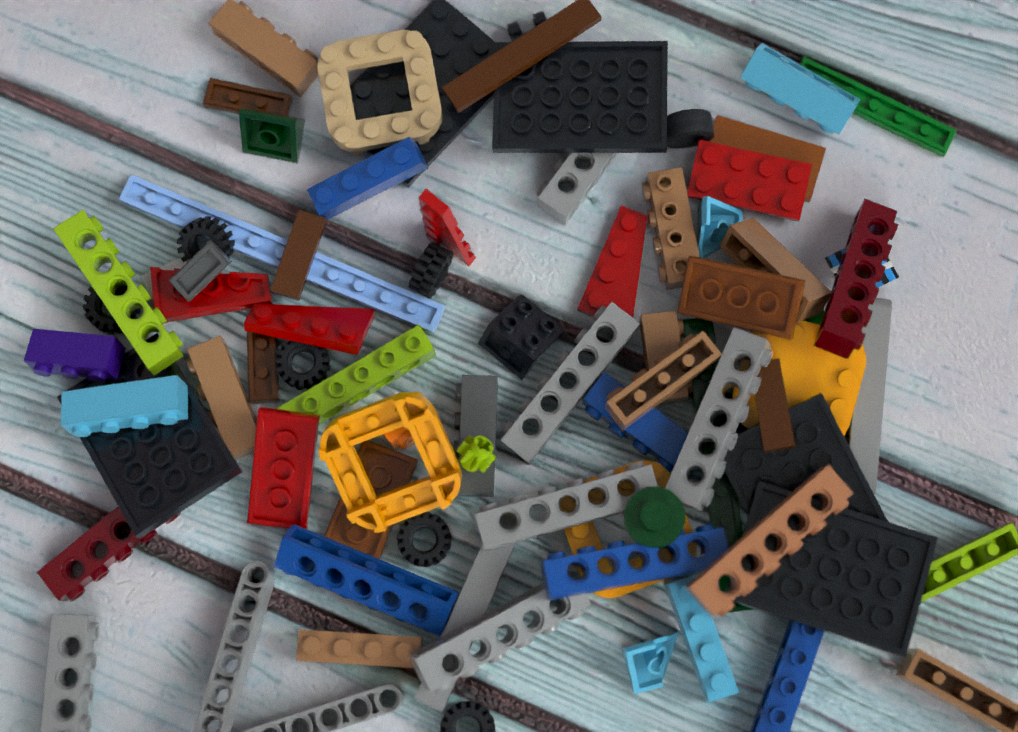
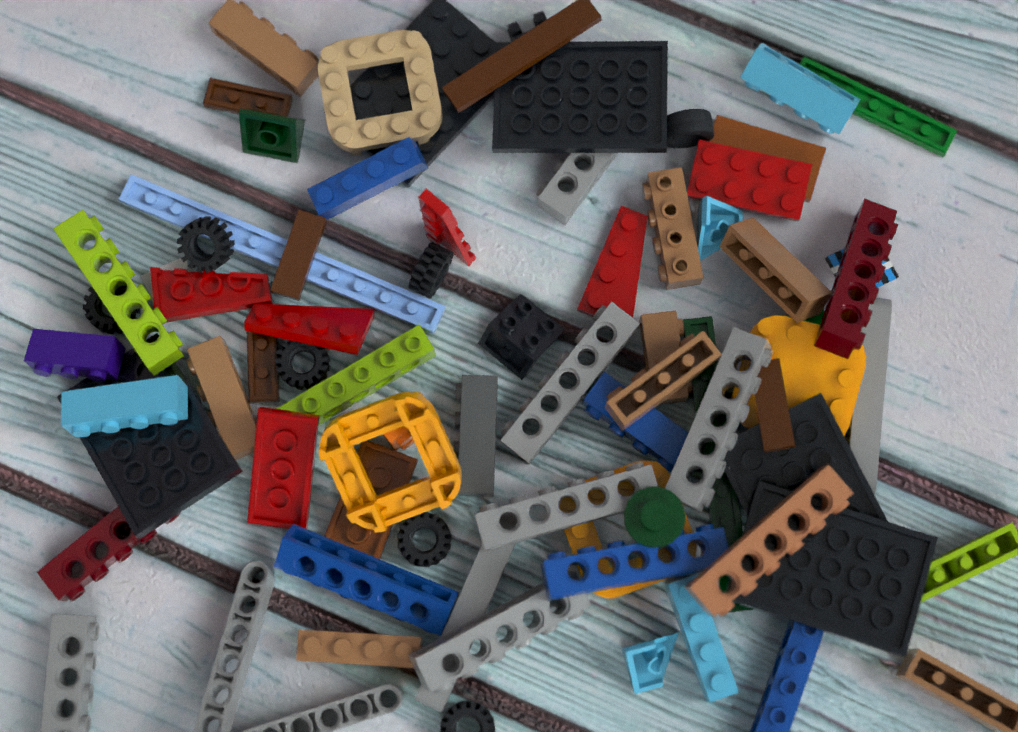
dark grey tile [168,240,232,302] -> none
lime gear [456,435,496,473] -> none
dark orange tile [677,256,806,339] -> none

